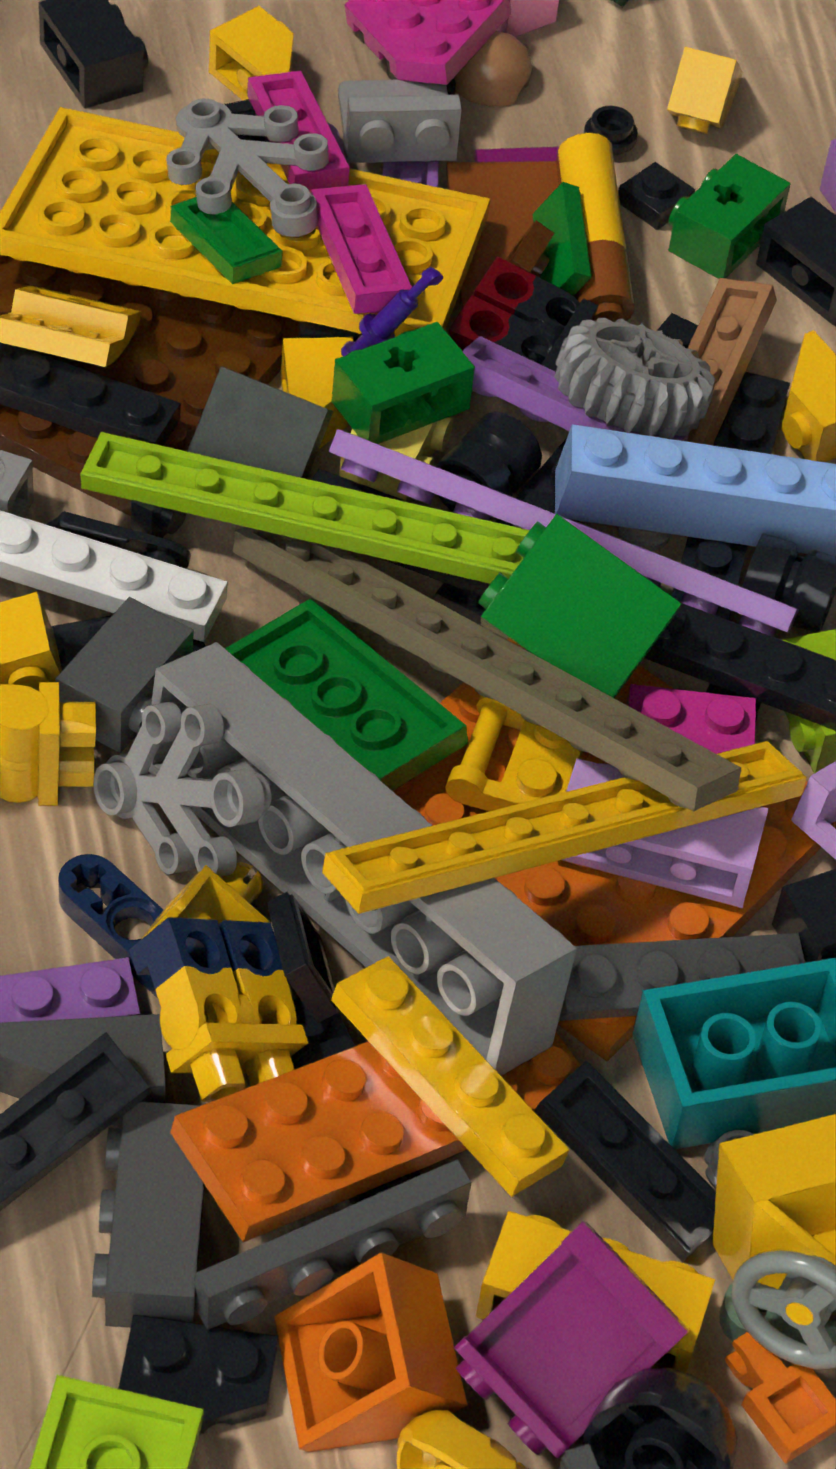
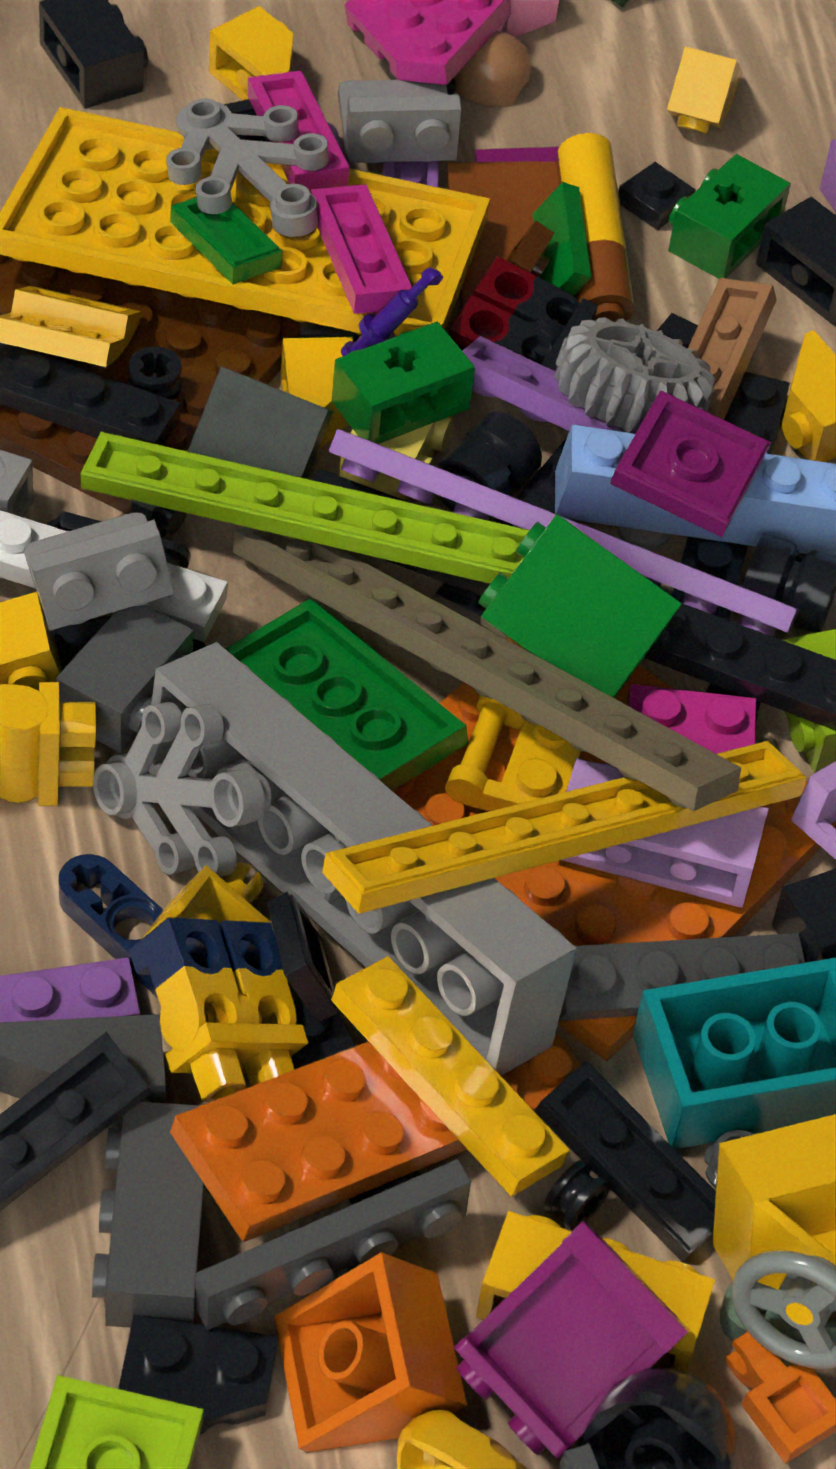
black plate [584,106,638,155] -> none
none -> light grey bracket [24,512,174,631]
none -> black bush [128,346,182,400]
none -> black bush [543,1160,611,1231]
none -> magenta tile [610,390,771,537]

